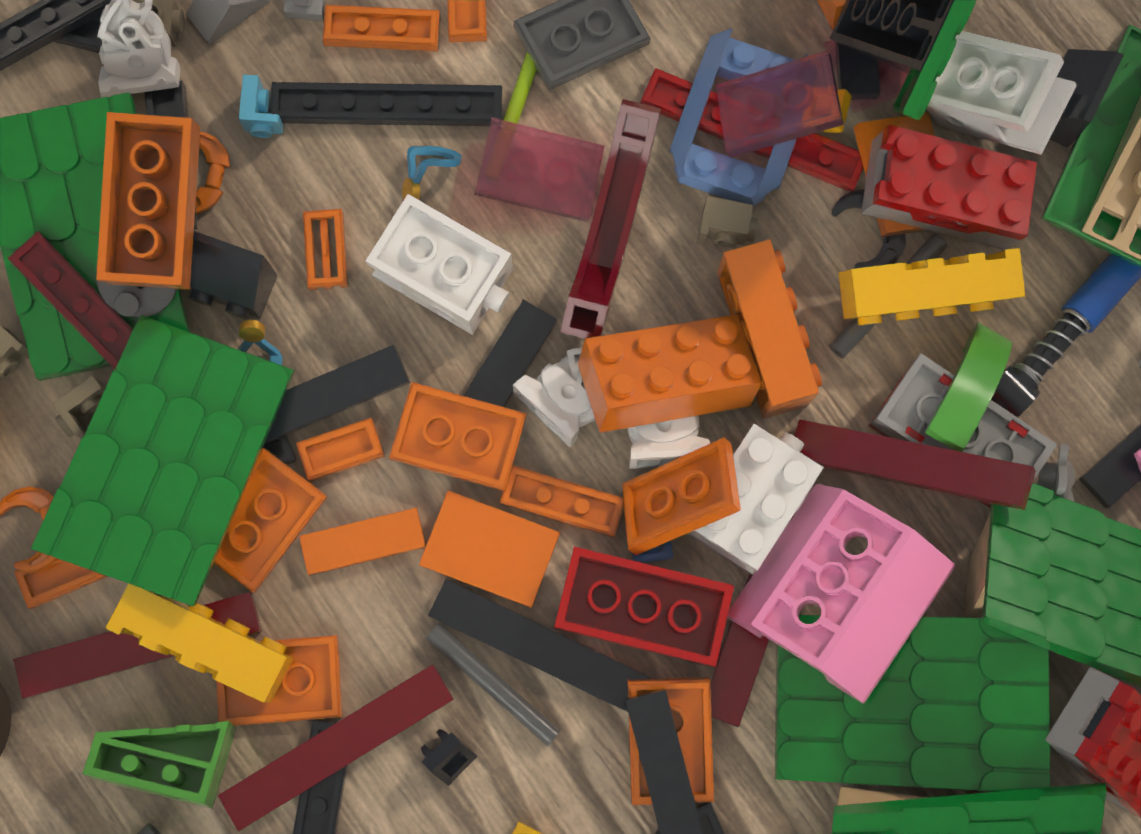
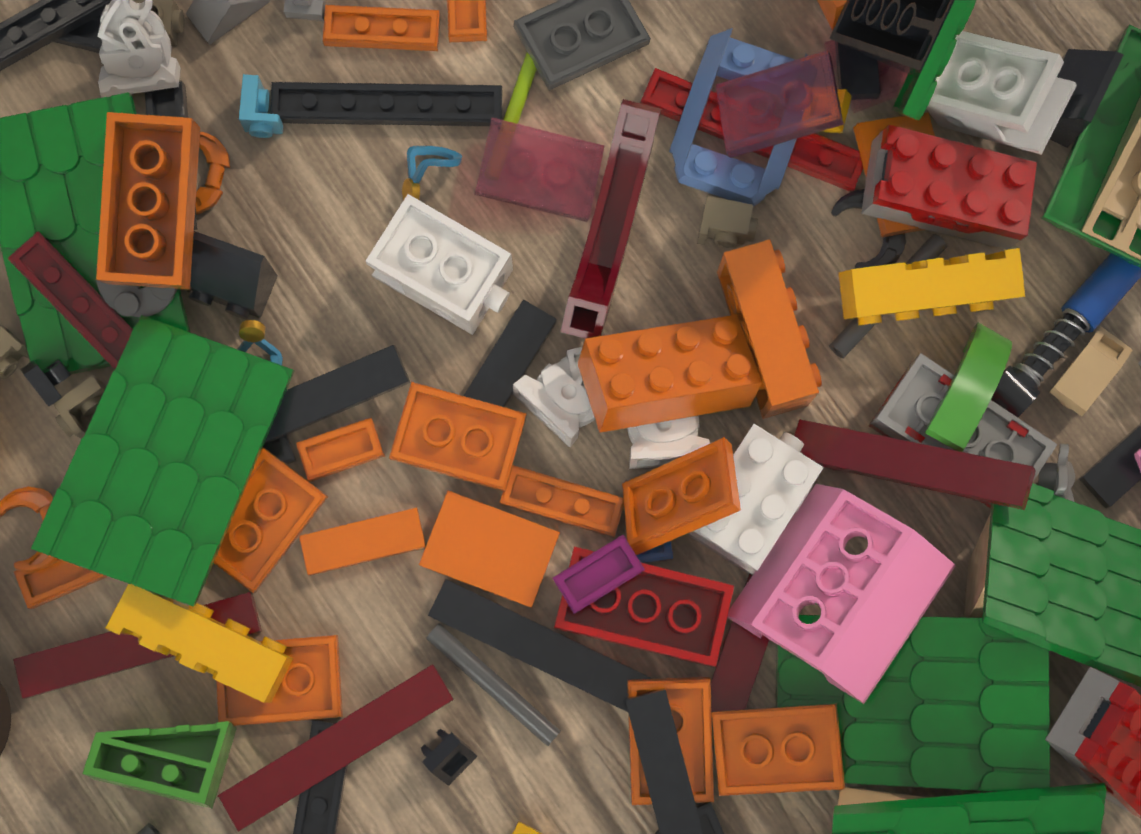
orange tile [303,208,348,290] -> none
none -> black tile [20,359,71,407]
none -> magenta tile [552,535,645,614]
none -> orange tile [712,703,845,796]
none -> tan slope [1050,326,1133,417]

